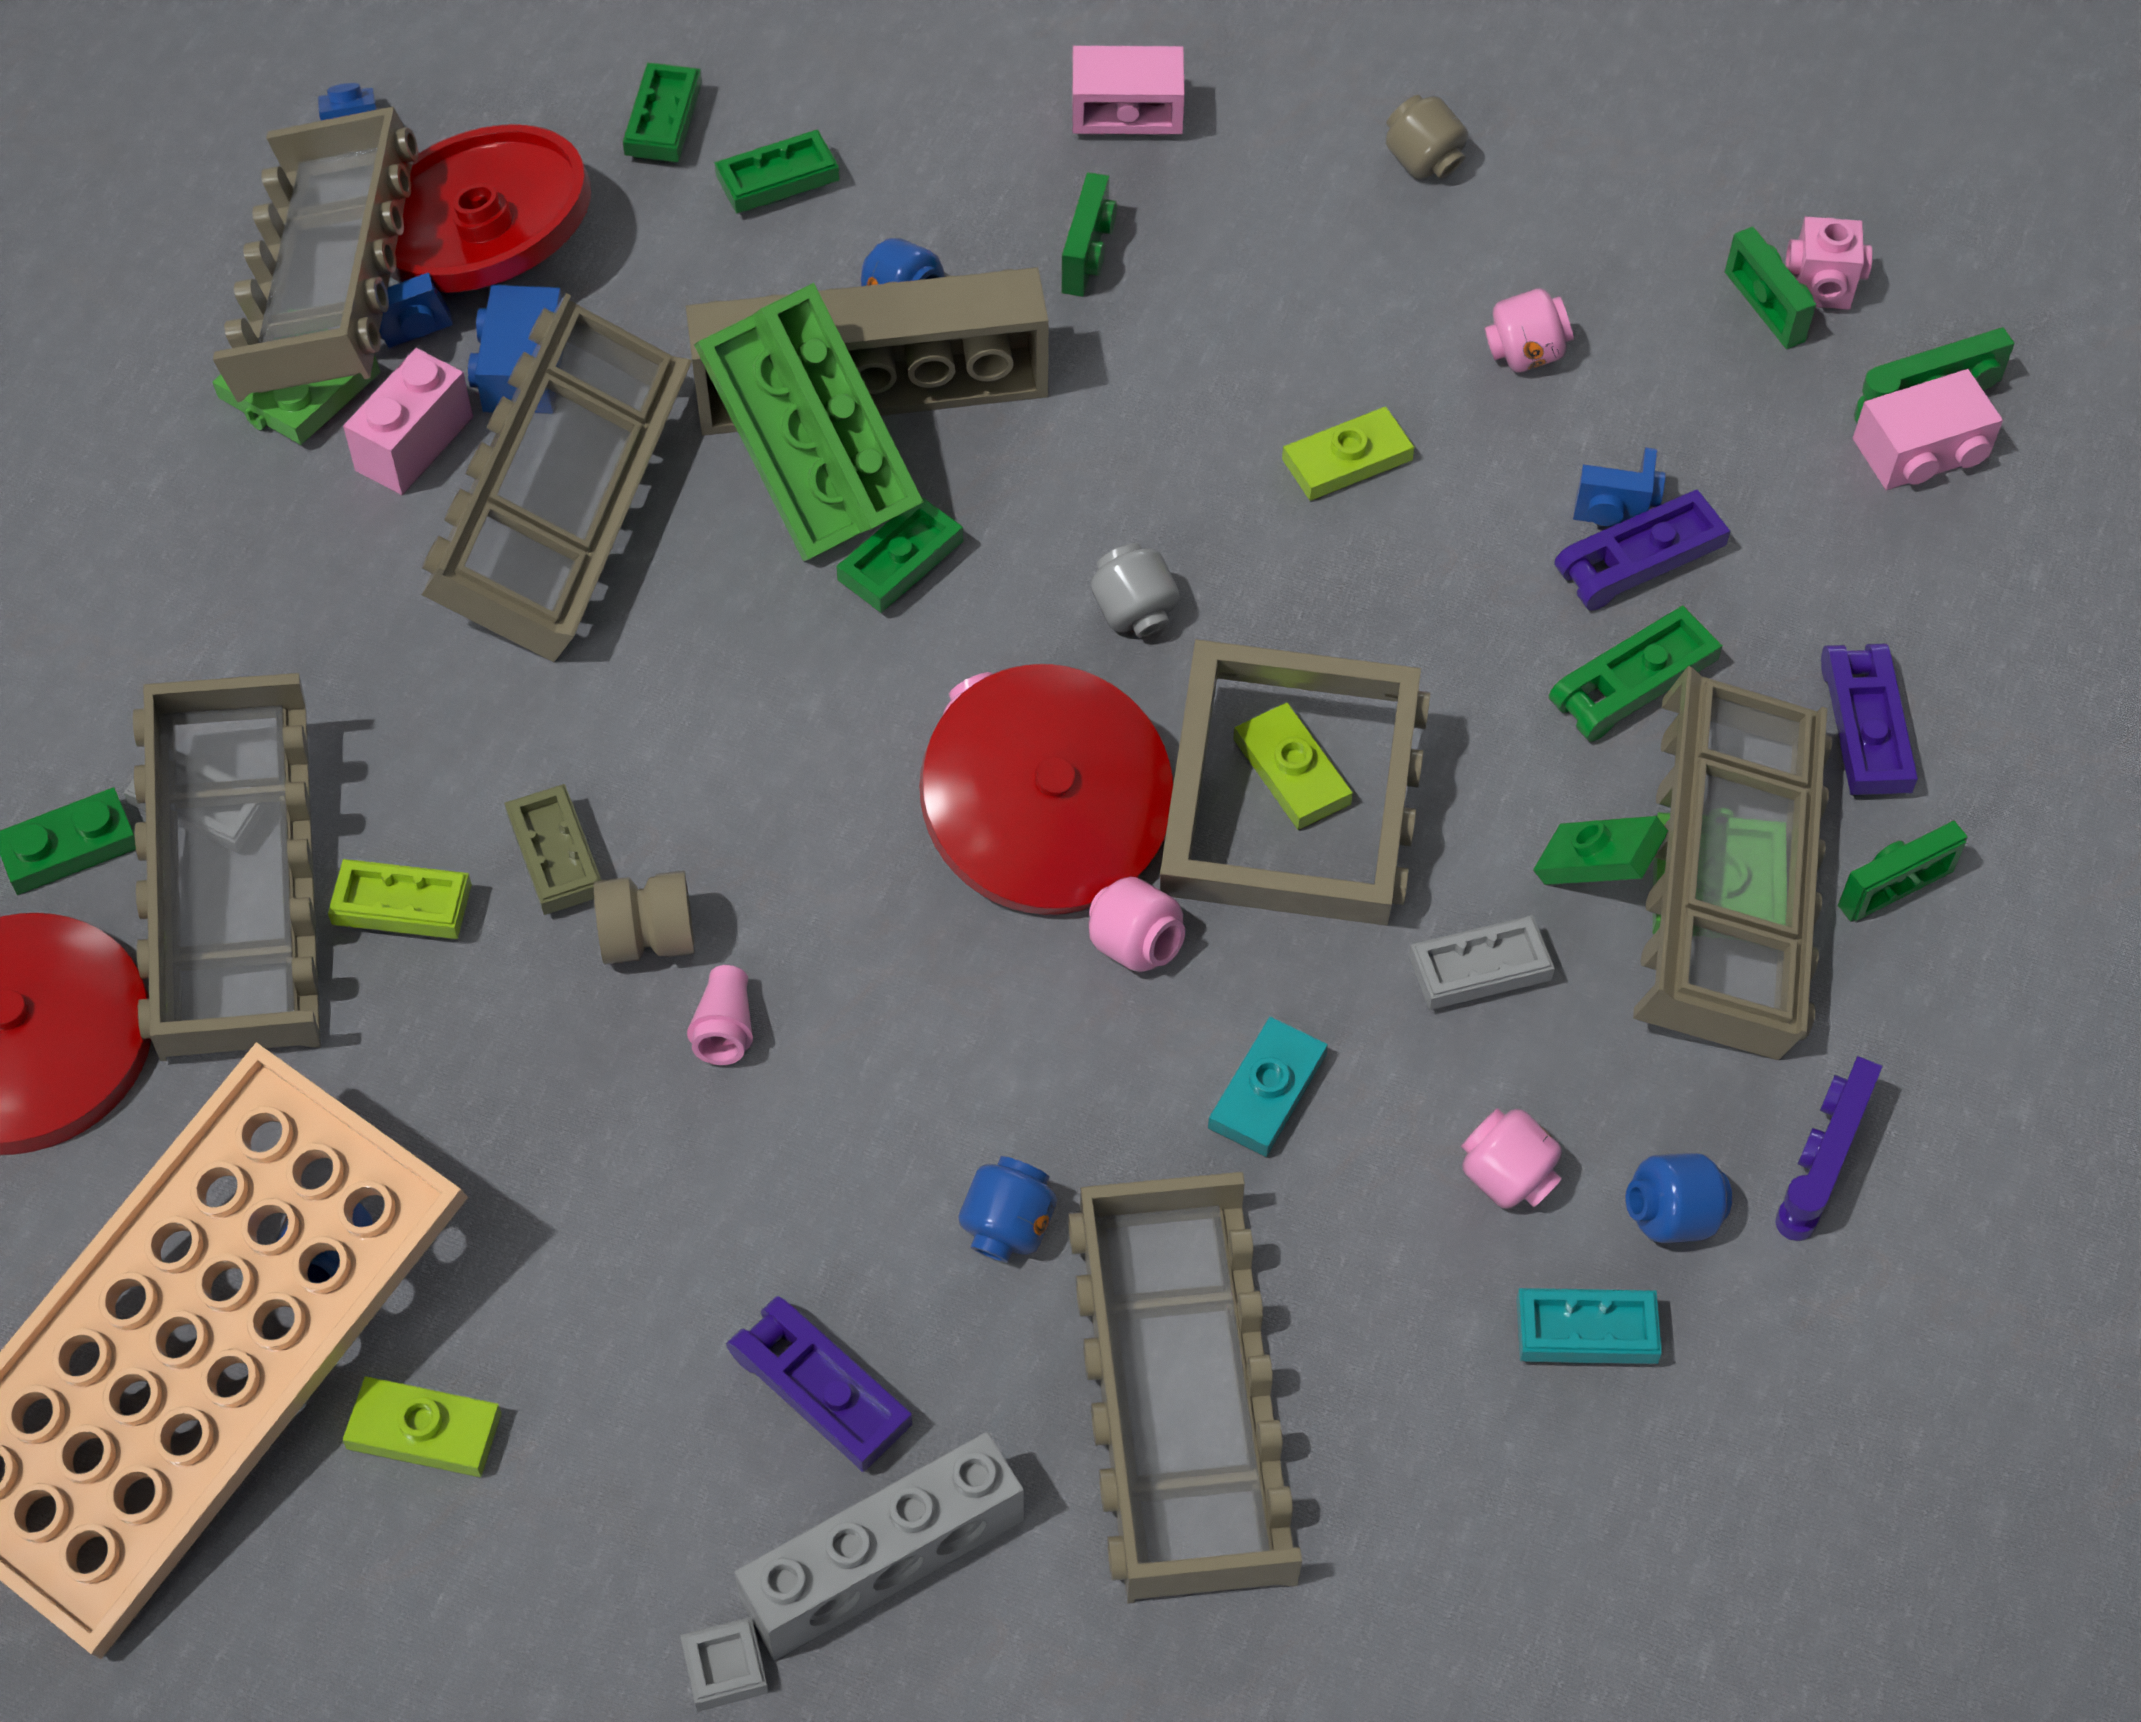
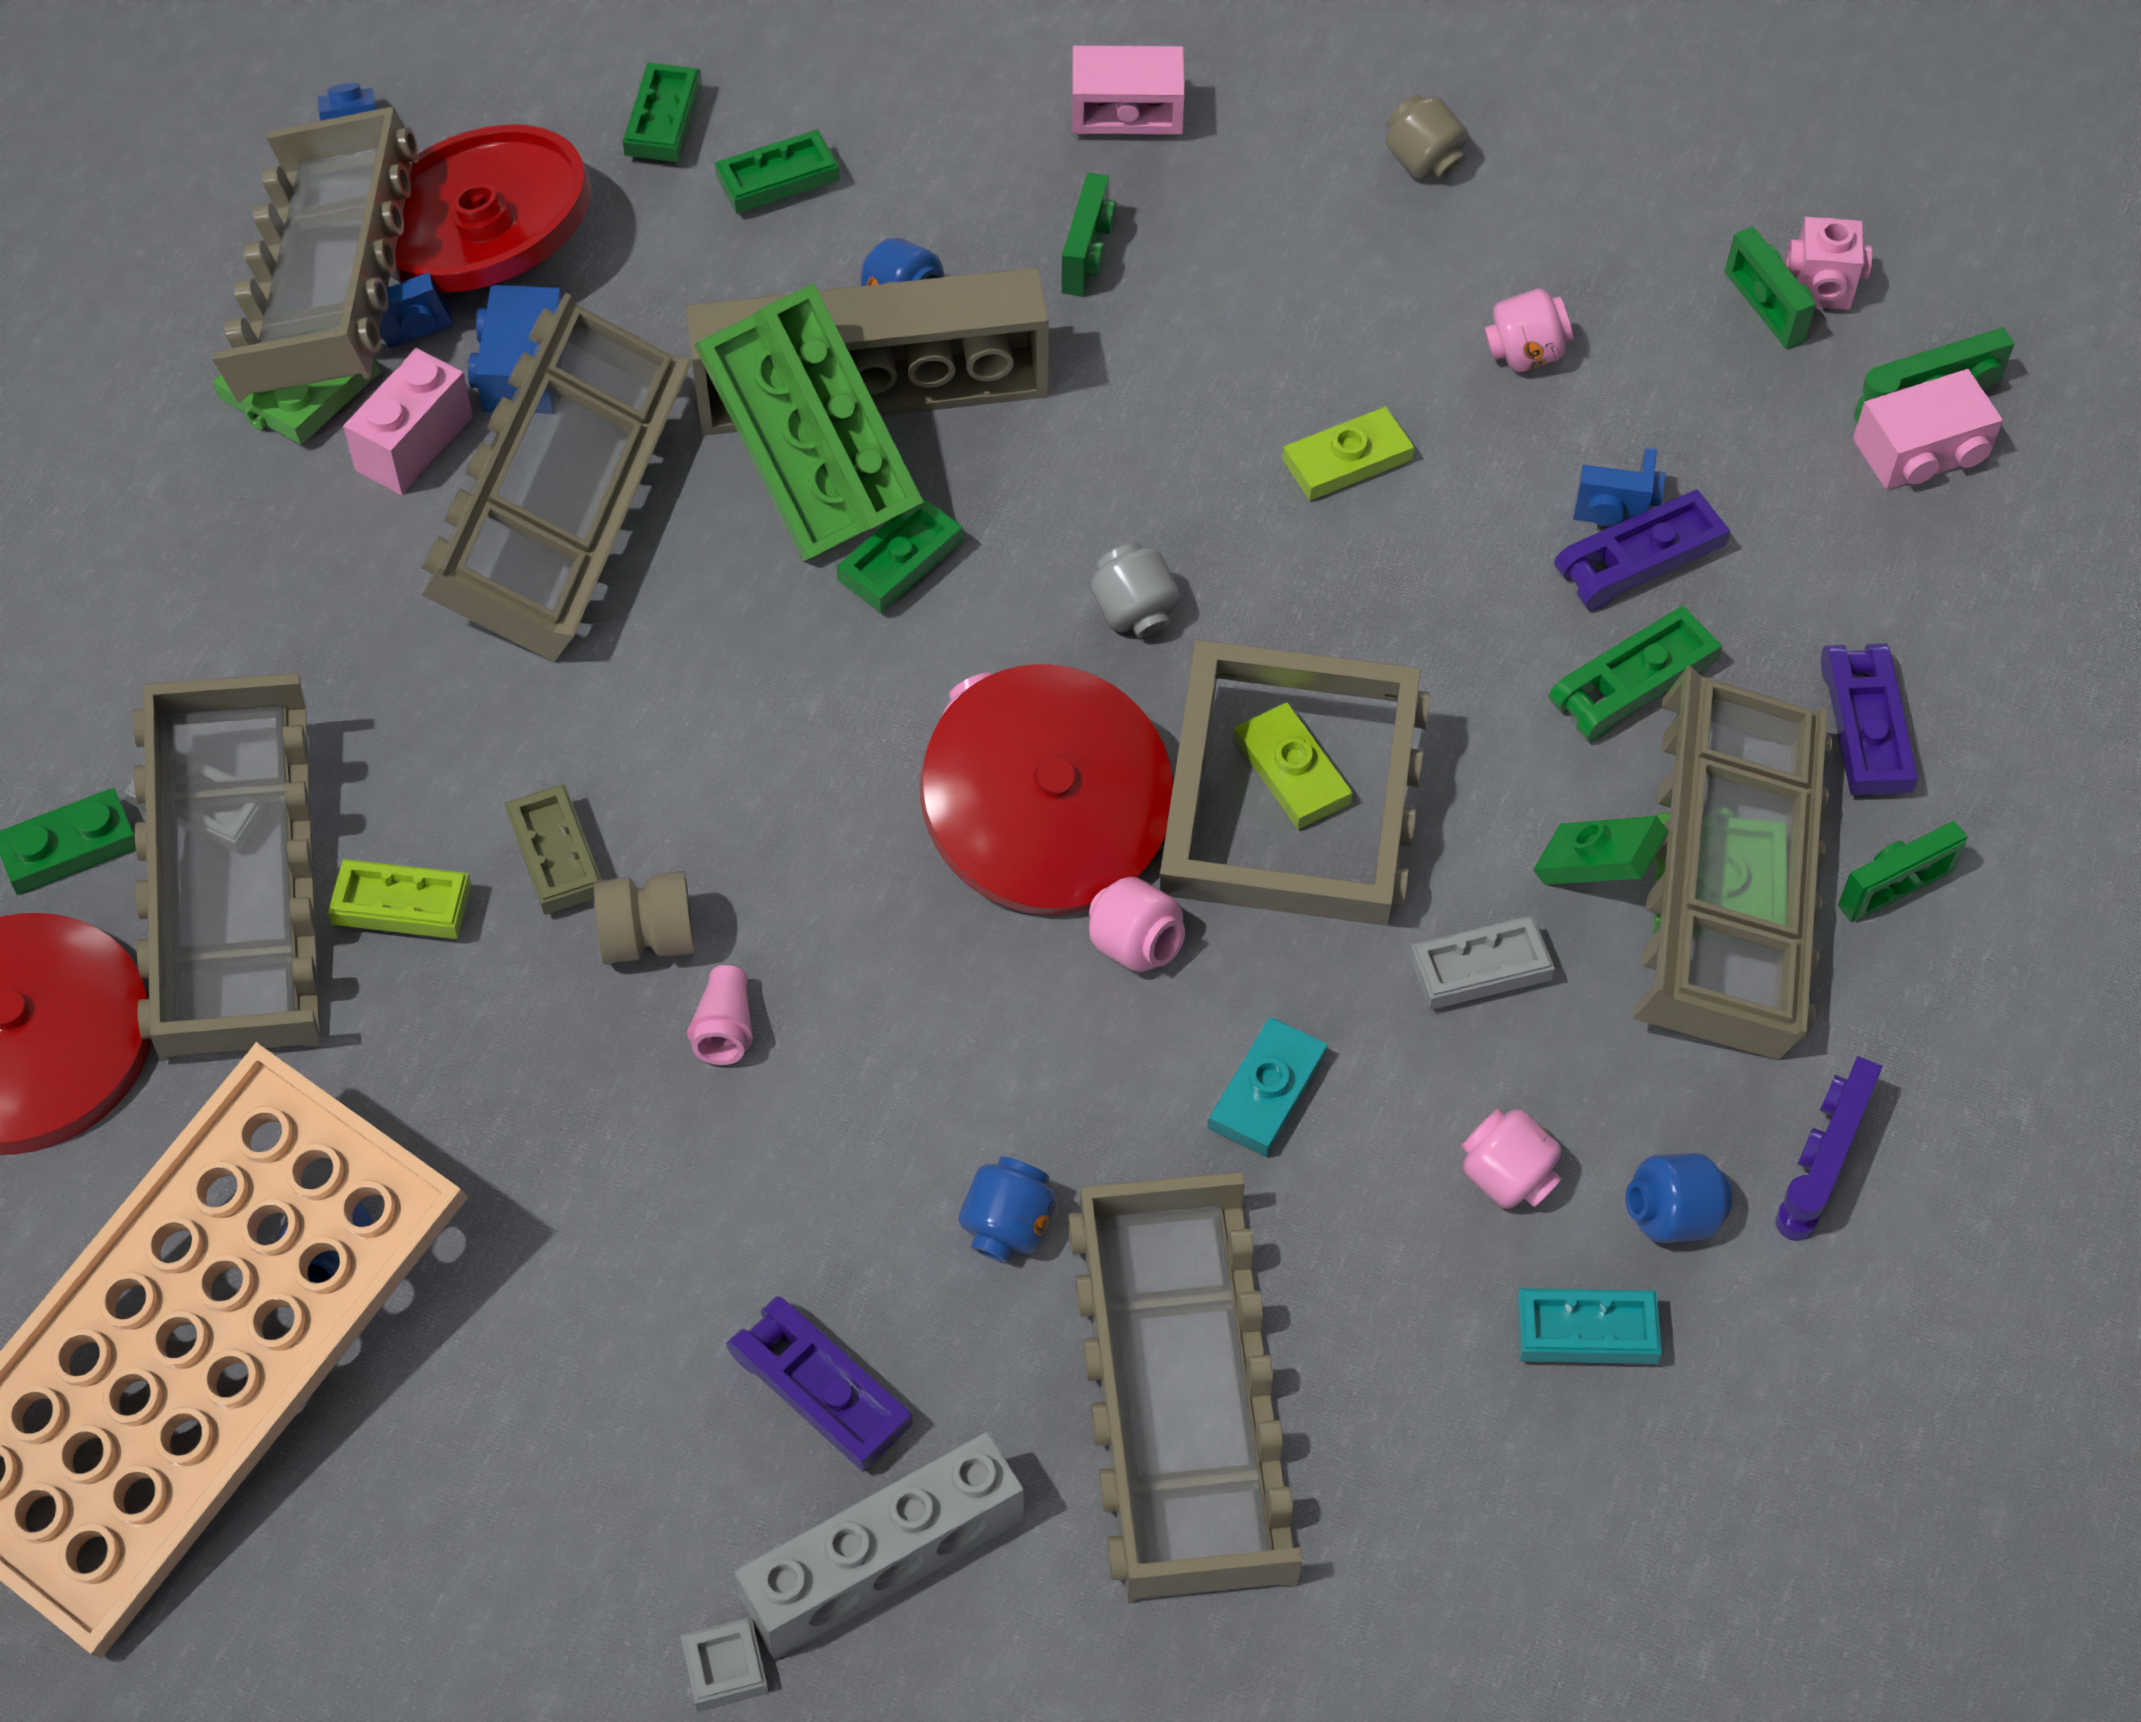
lime plate [343,1376,502,1477] -> none

